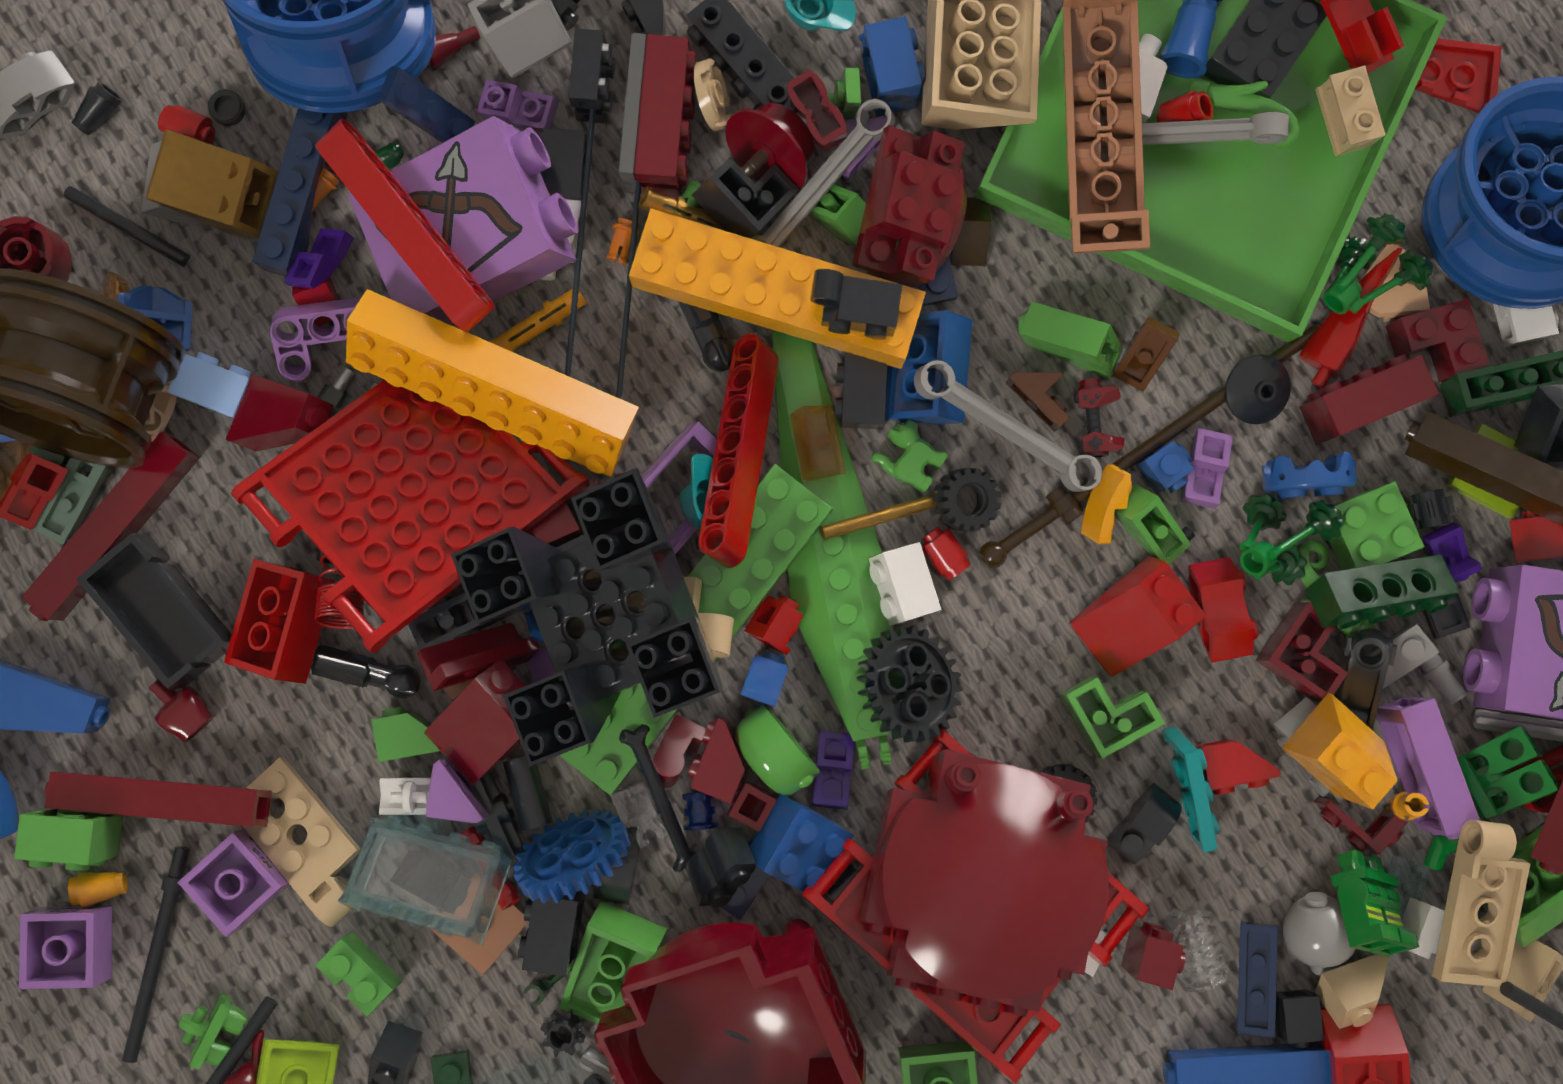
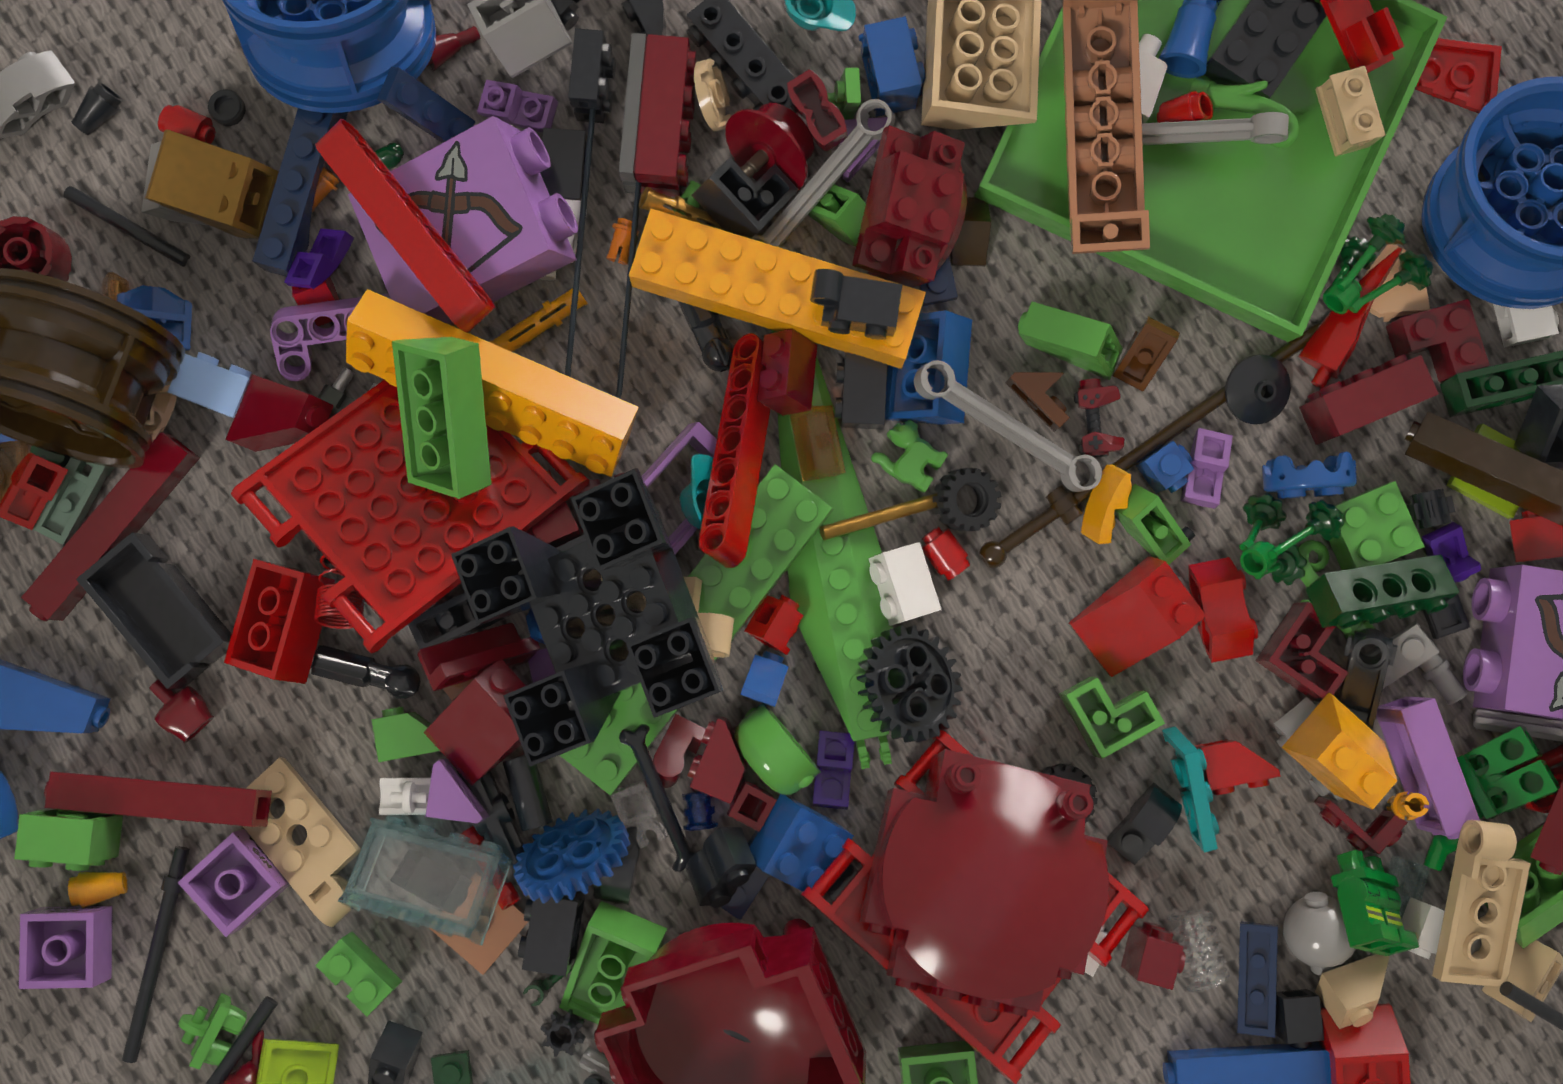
none -> bright green slope [392,337,491,499]
none -> dark red piece [757,328,818,416]

